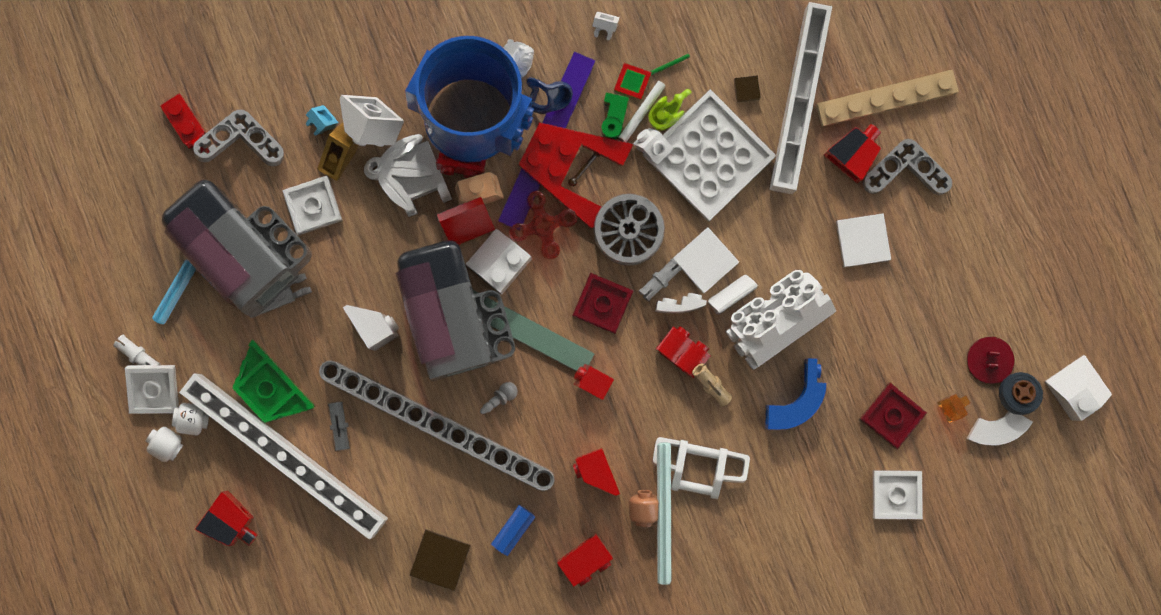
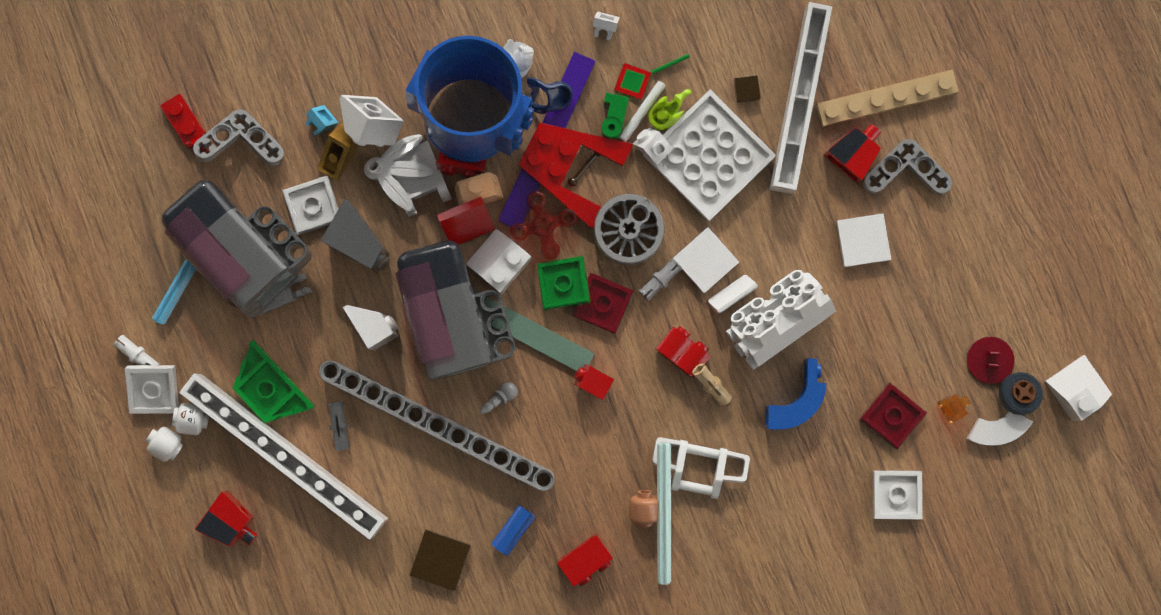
red slope [572,447,620,496] -> none
white slope [655,293,707,313] -> none
none -> dark grey slope [320,199,390,273]
none -> green tile [537,256,591,311]

